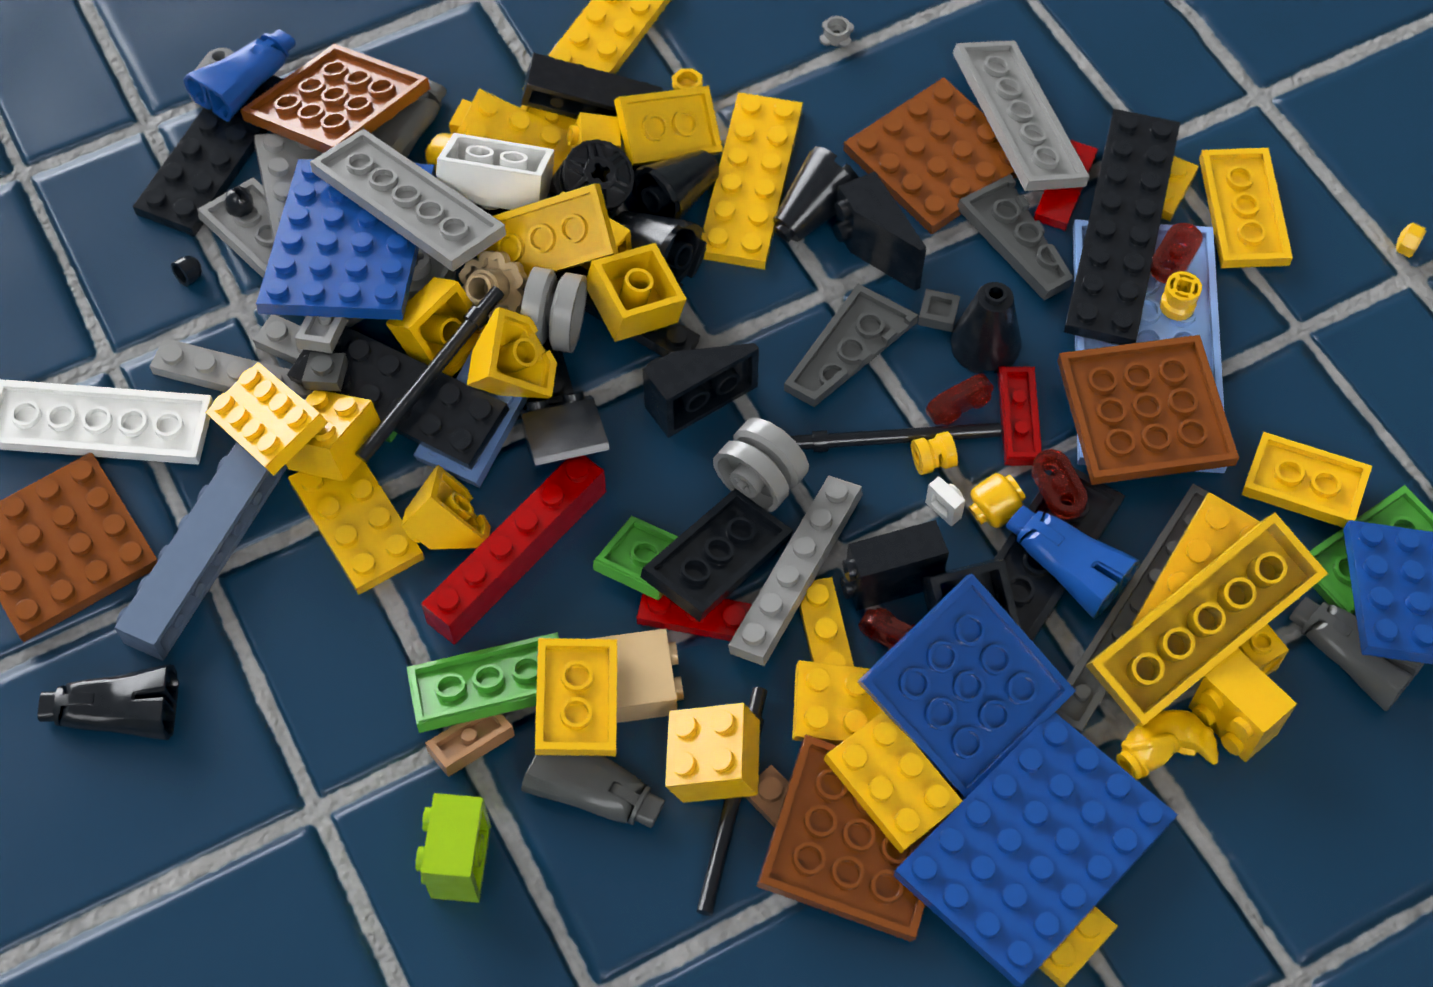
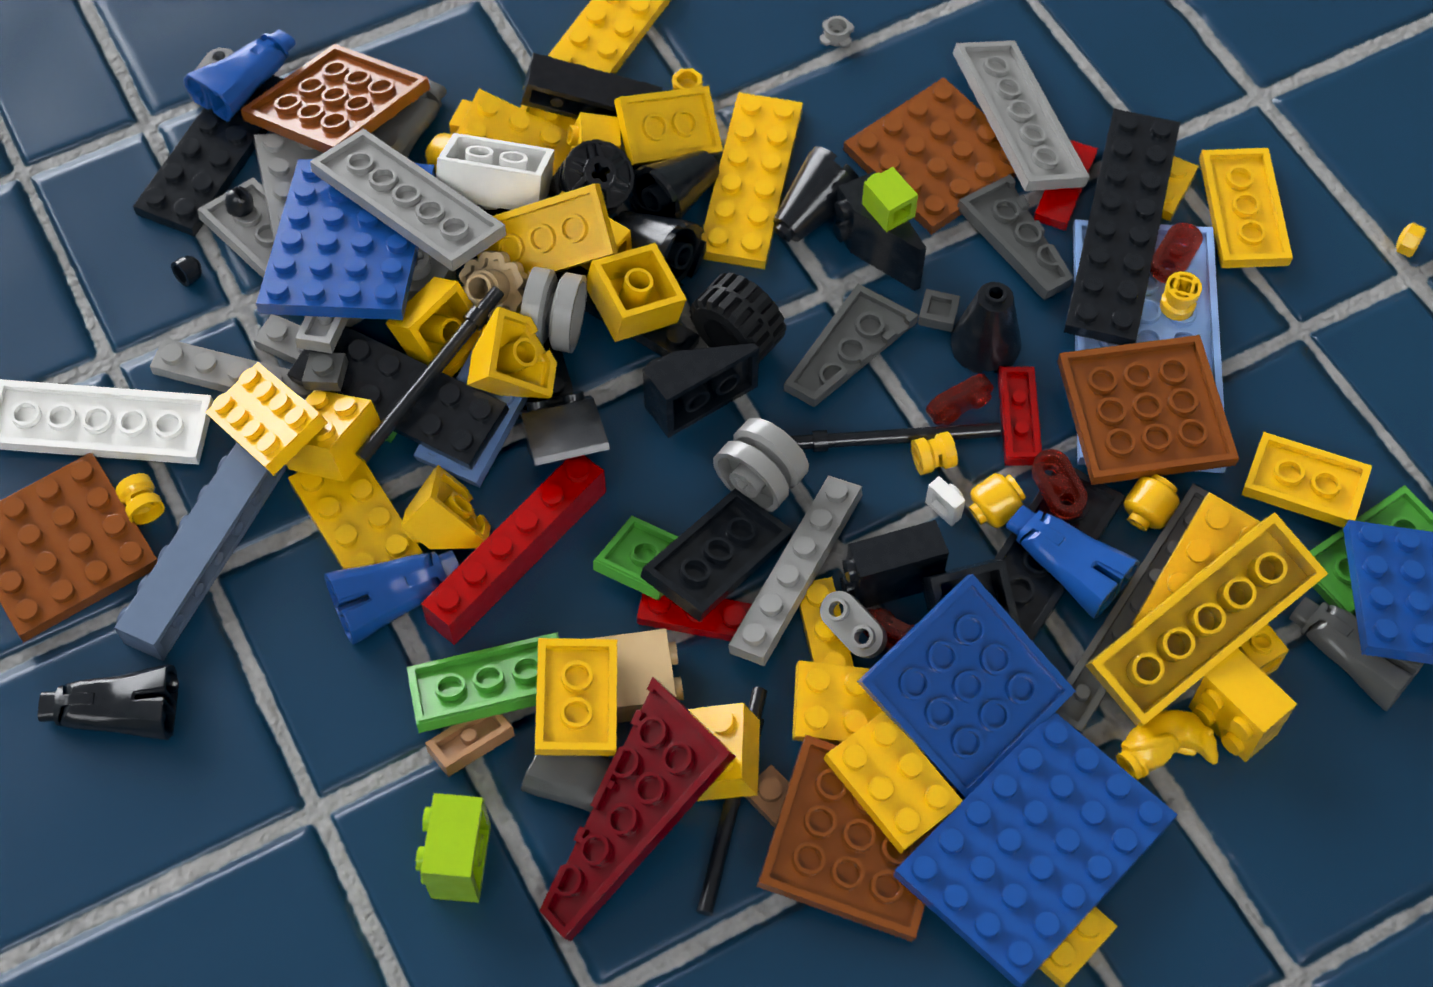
none -> yellow wheel [115,473,165,525]
none -> blue piece [325,550,459,645]
none -> dark red wing [539,677,736,941]
none -> black tyre [689,272,786,364]
none -> light grey plate [820,591,887,658]
none -> lime brick [862,167,918,232]
none -> yellow head [1123,474,1180,531]

